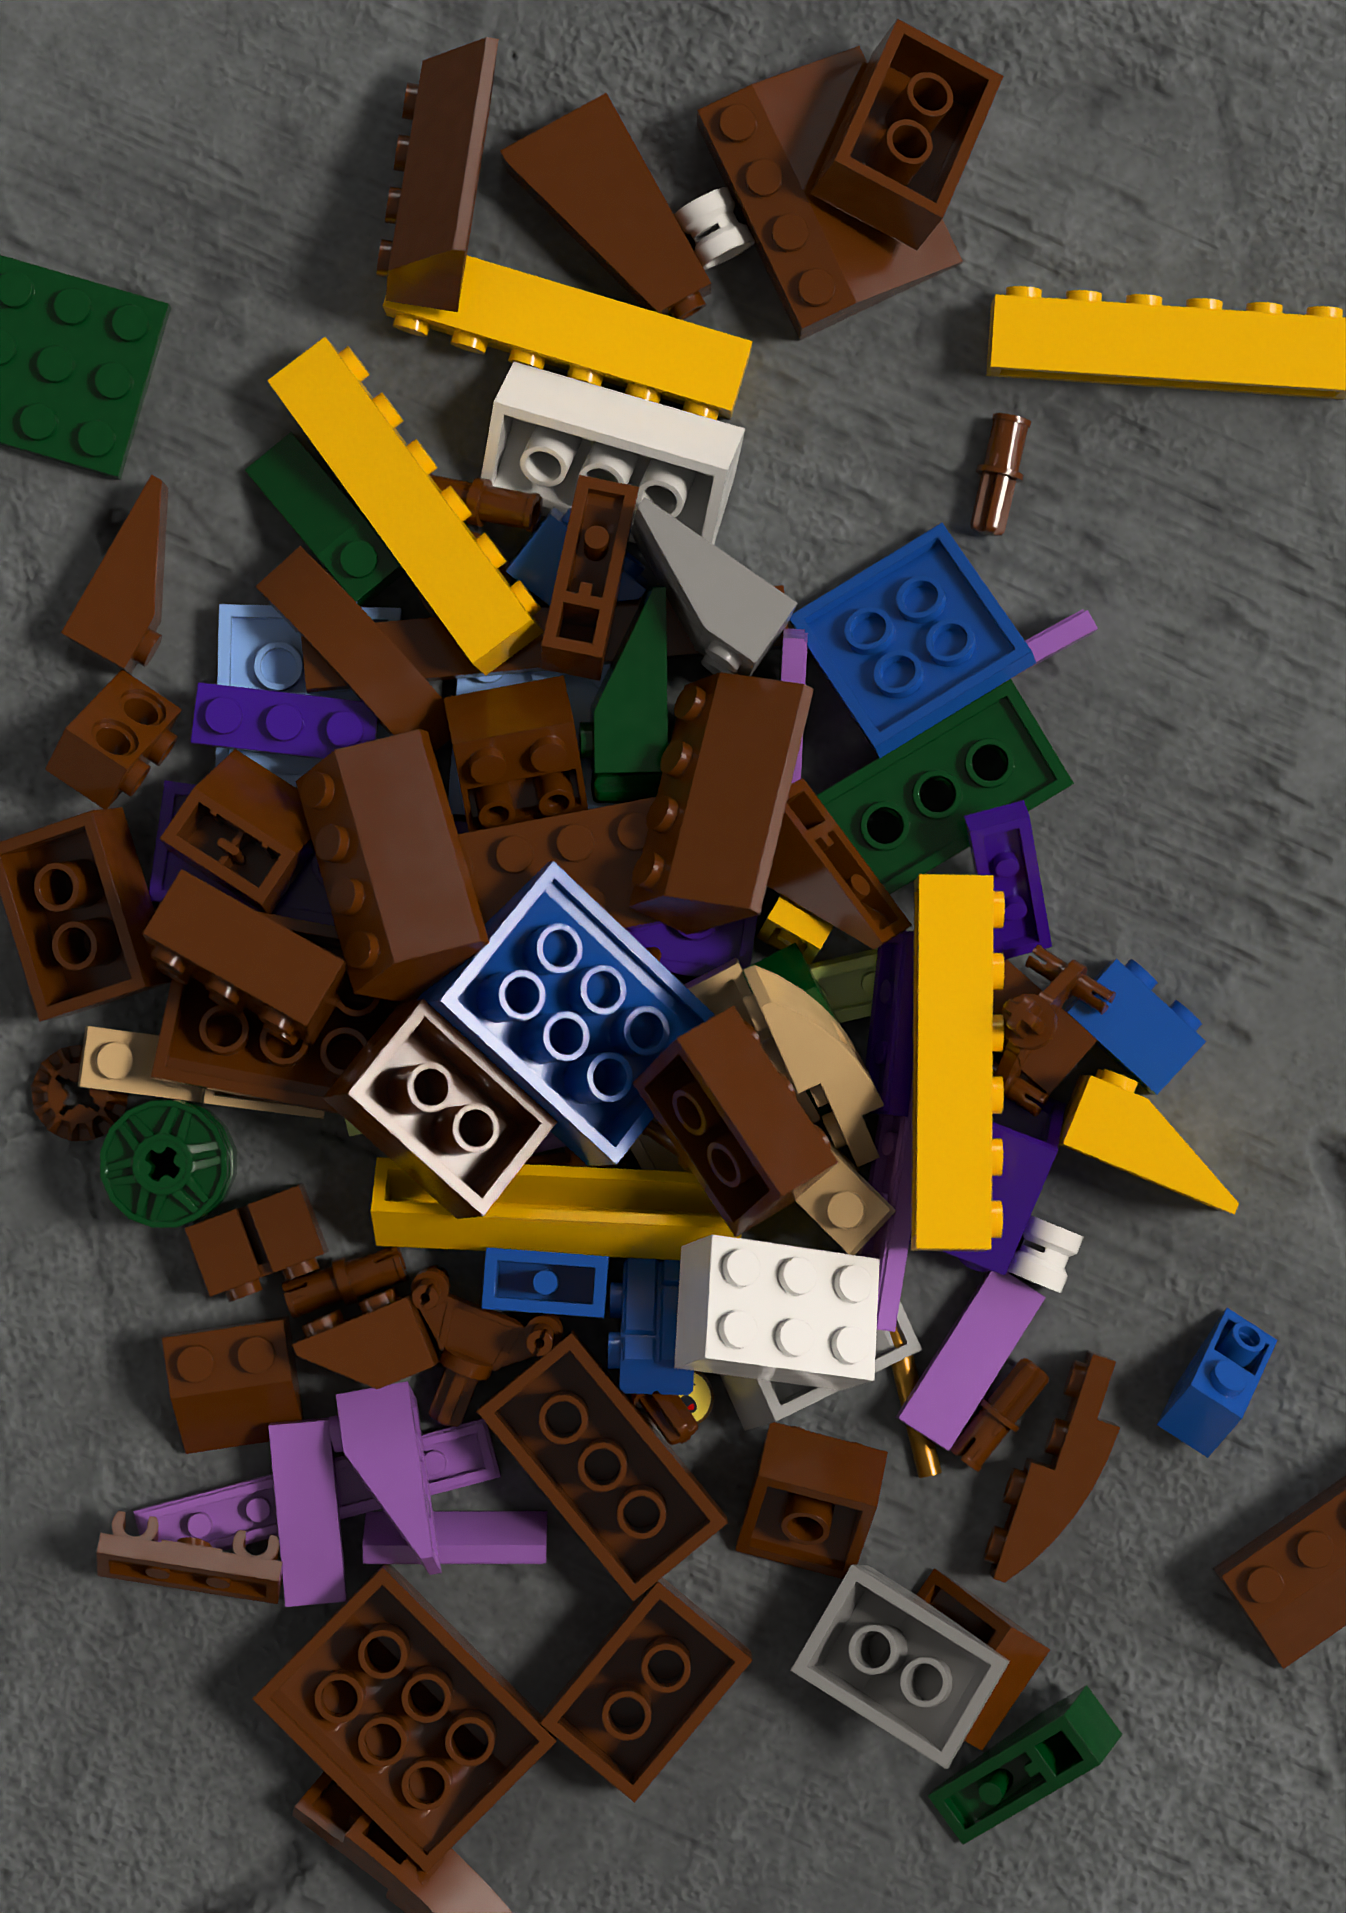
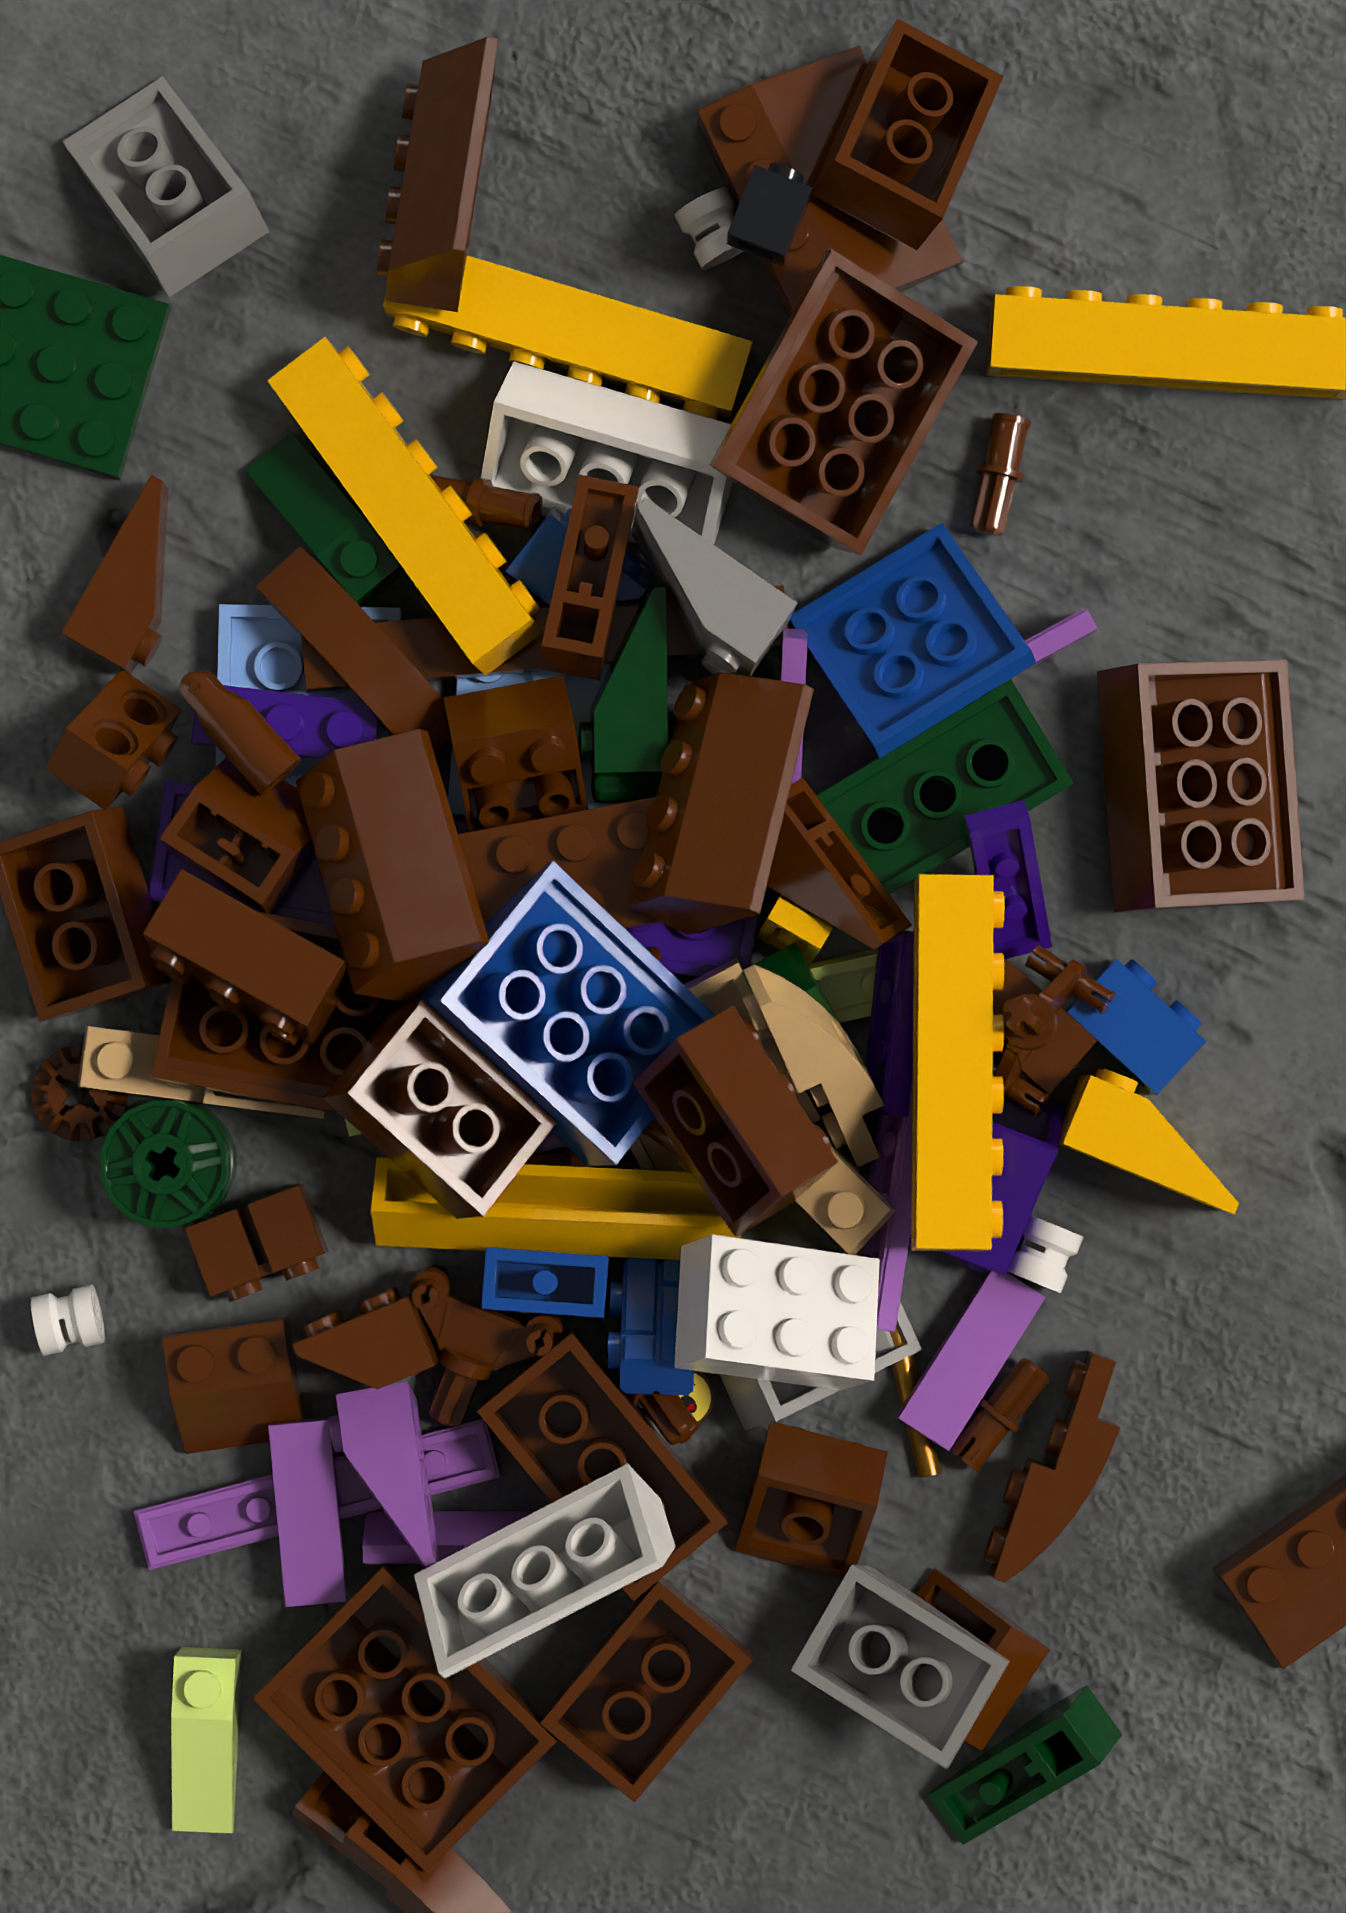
reddish brown plate [96,1511,283,1604] -> none
reddish brown pin [282,1246,409,1319] -> none
reddish brown slope [500,93,712,320] -> none
blue slope [1157,1308,1278,1458] -> none
none -> white wheel [31,1284,105,1356]
none -> light grey slope [62,76,270,298]
none -> yellowish green slope [171,1647,242,1833]
none -> reddish brown piece [179,671,302,796]
none -> white slope [414,1464,675,1678]
none -> reddish brown slope [709,249,978,555]
none -> black brick [727,163,812,267]
none -> reddish brown slope [1097,660,1305,912]

